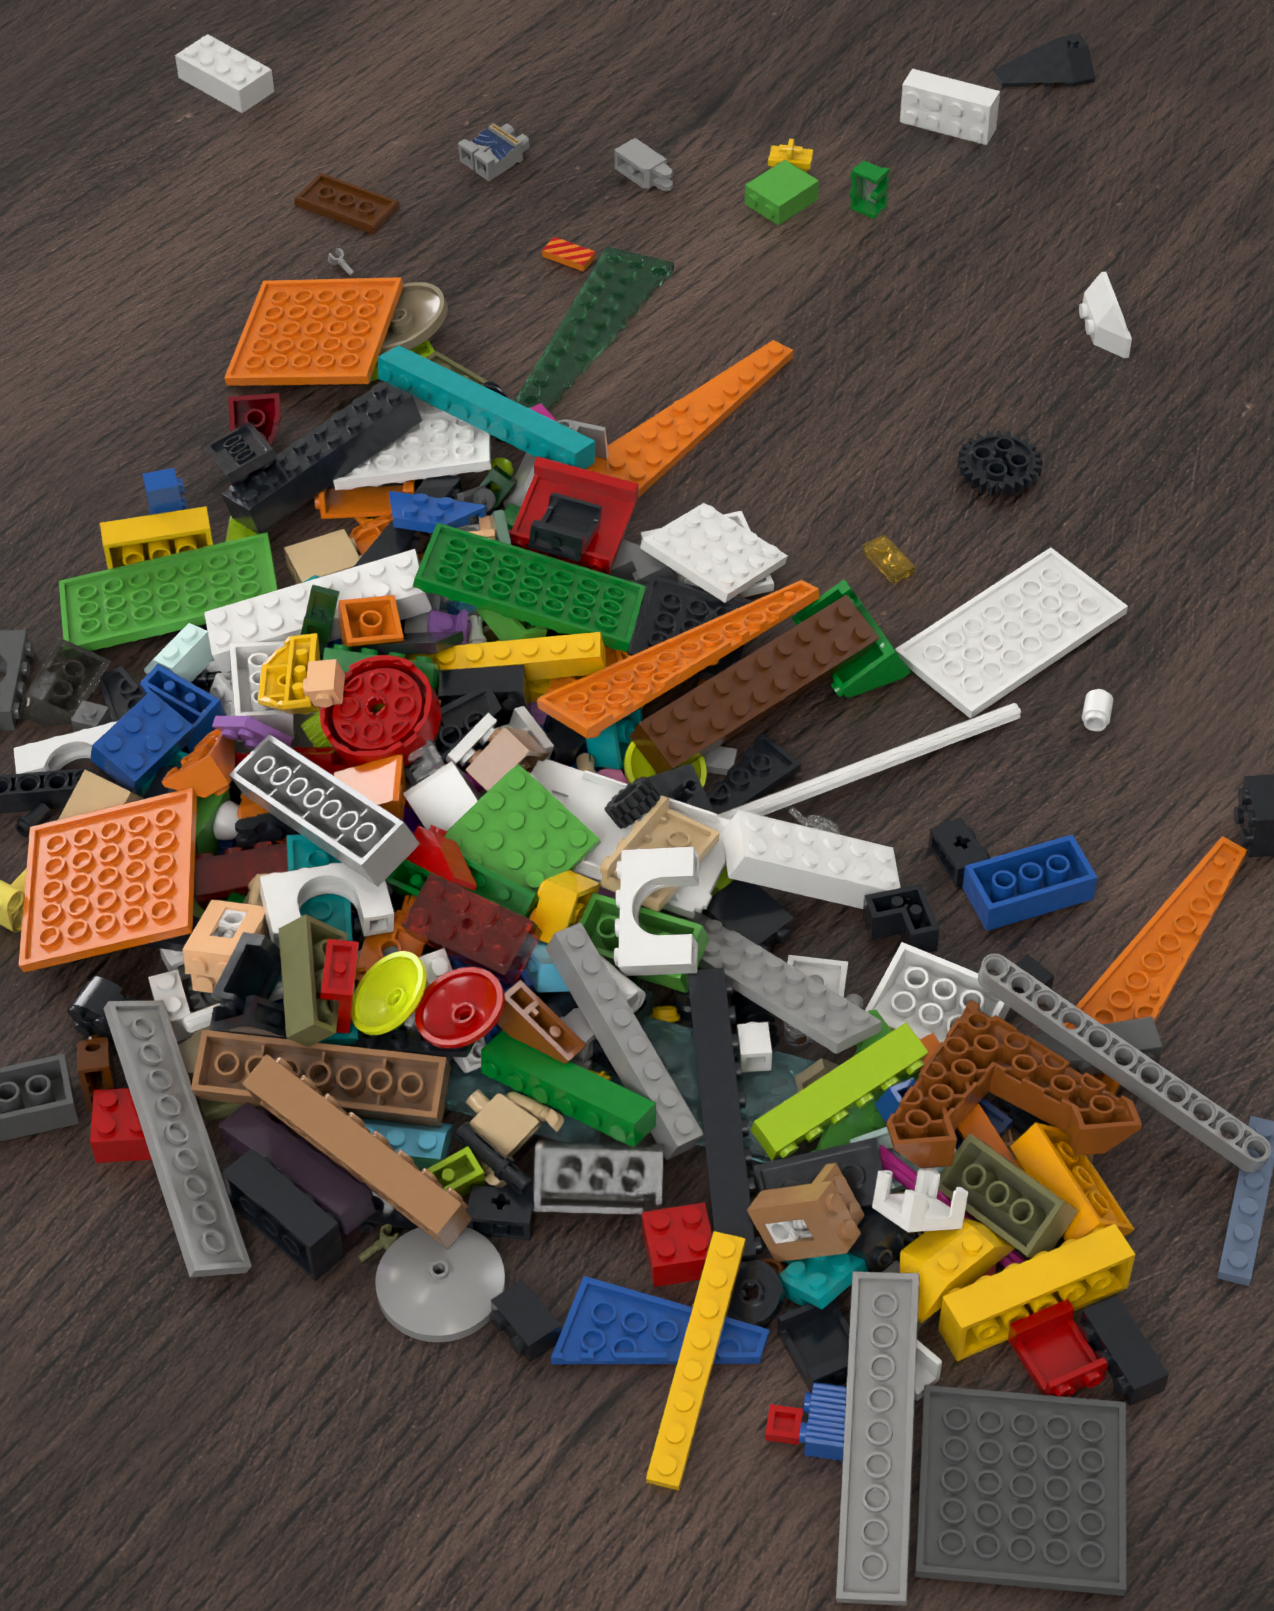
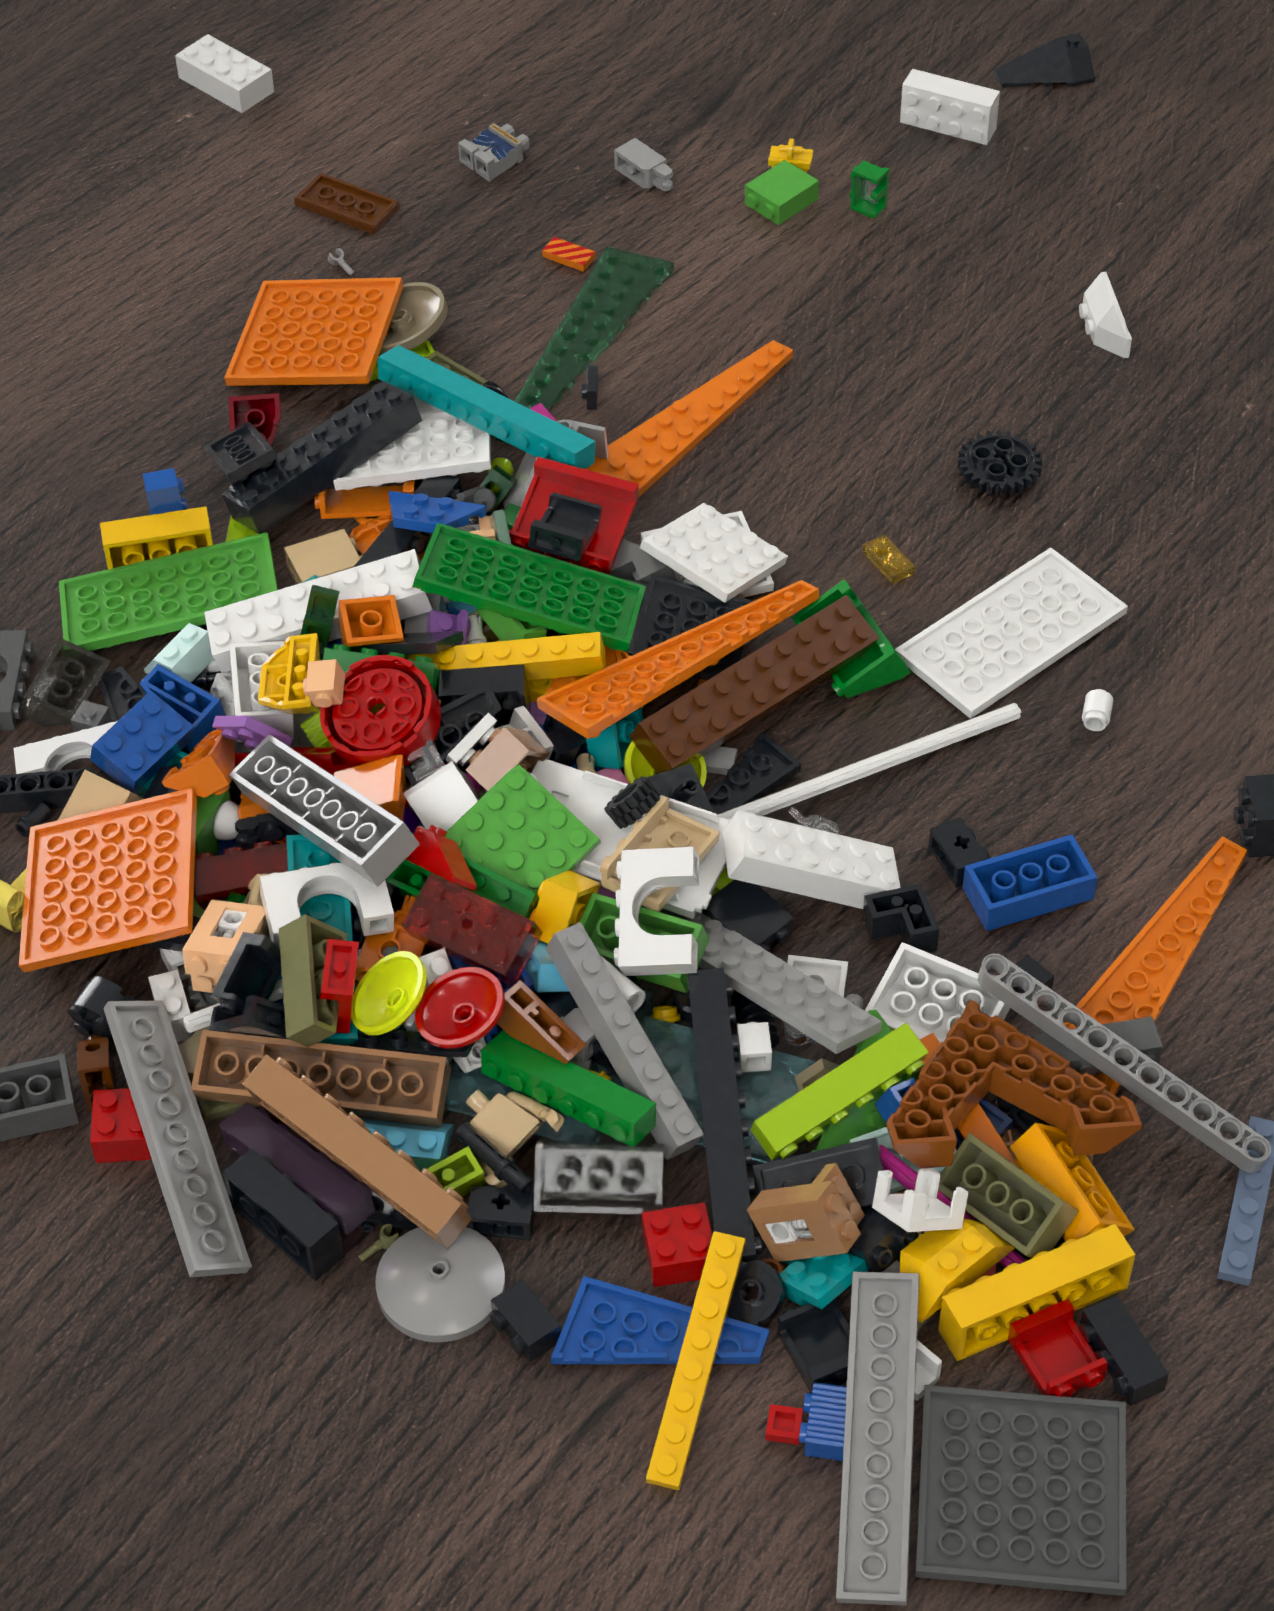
none -> black plate [582,365,599,410]

